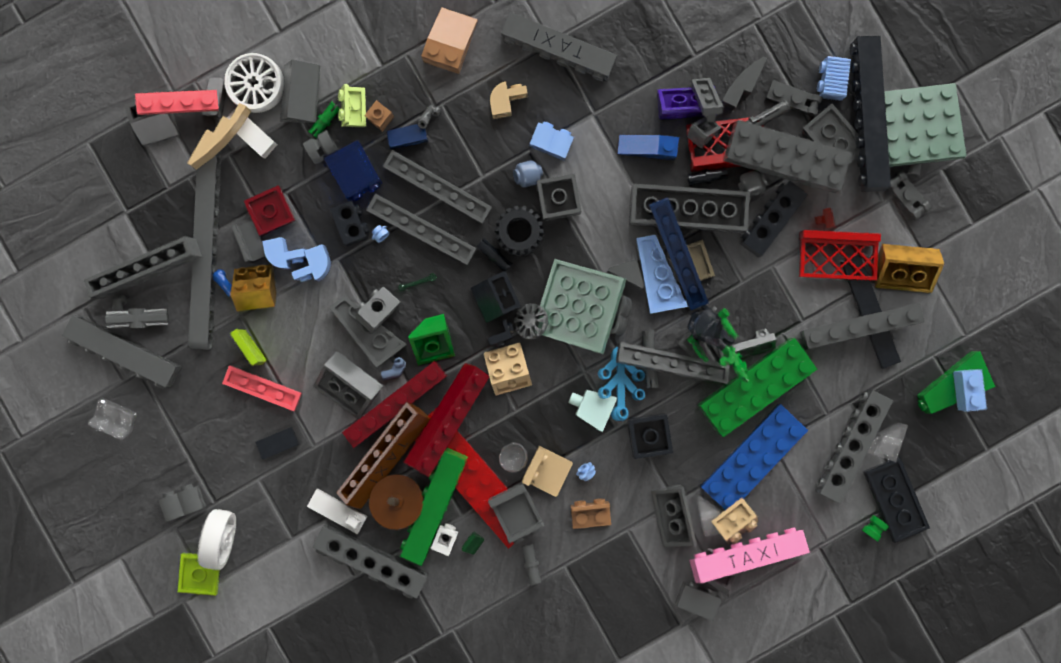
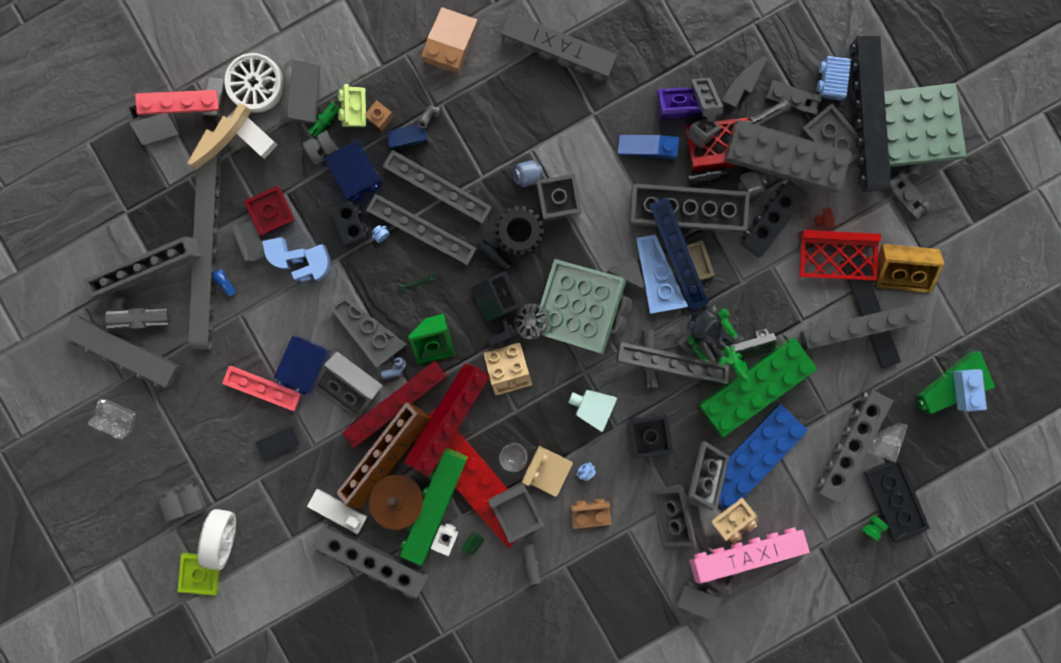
pearl gold slope [230,264,276,311] -> none
lime tile [230,329,267,366] -> none
brick [355,286,400,333] -> none
tan brick [490,82,528,119] -> none
light blue brick [529,121,574,160] -> none
dark azure plant [598,347,645,421] -> none
none -> clear blue panel [273,335,331,395]
none -> dark grey slope [687,441,729,511]

